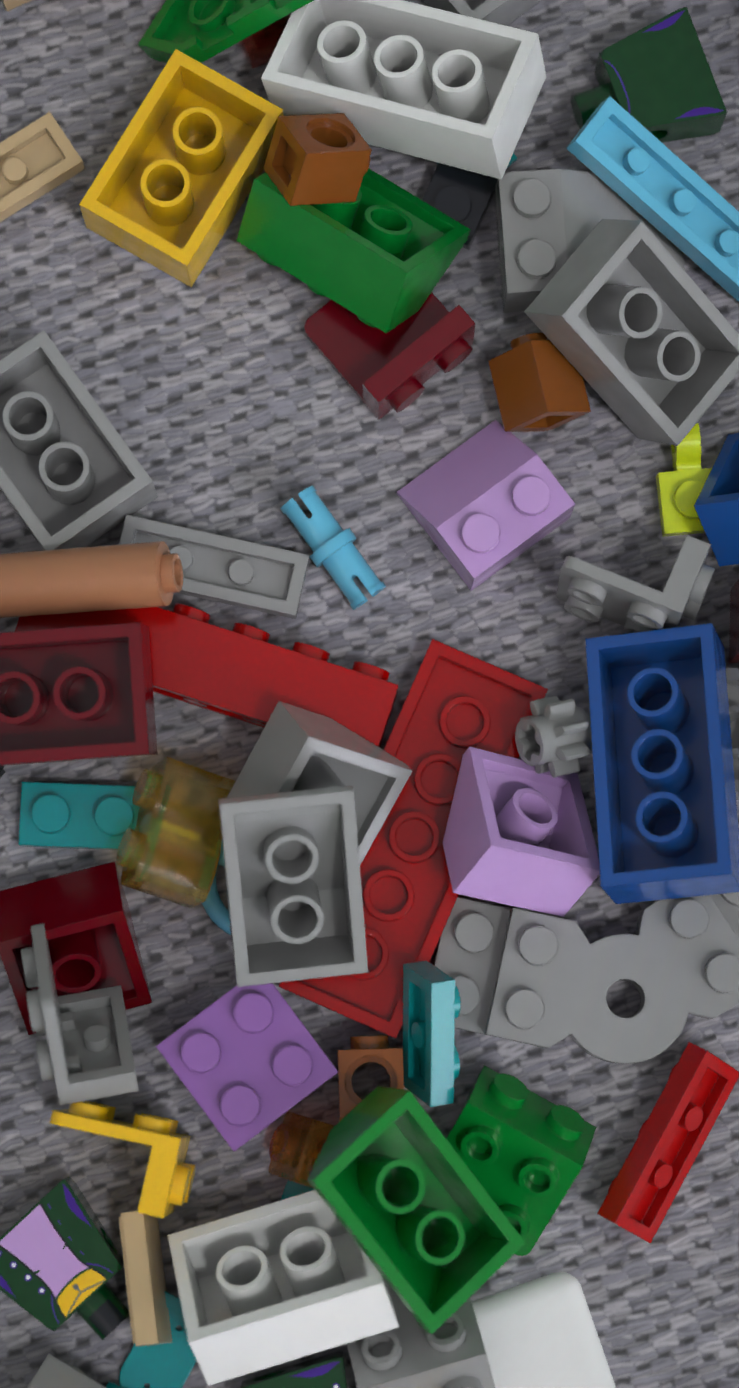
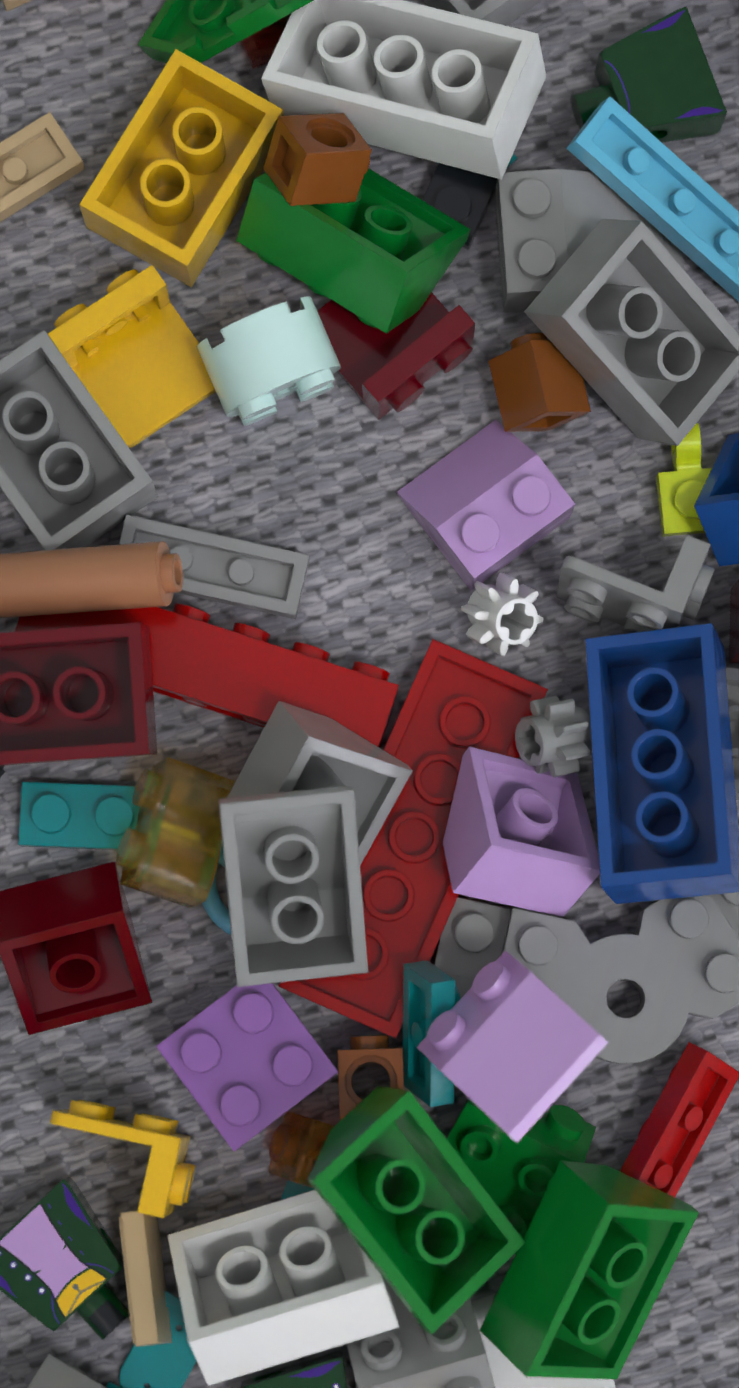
light grey bracket [21,924,139,1105] -> none
medium azure pin [280,486,386,610] -> none
none -> yellow bracket [48,265,216,448]
none -> light aqua brick [197,296,341,426]
none -> lavender slope [417,950,608,1143]
none -> white gear [461,573,543,656]
none -> green slope [480,1160,699,1380]

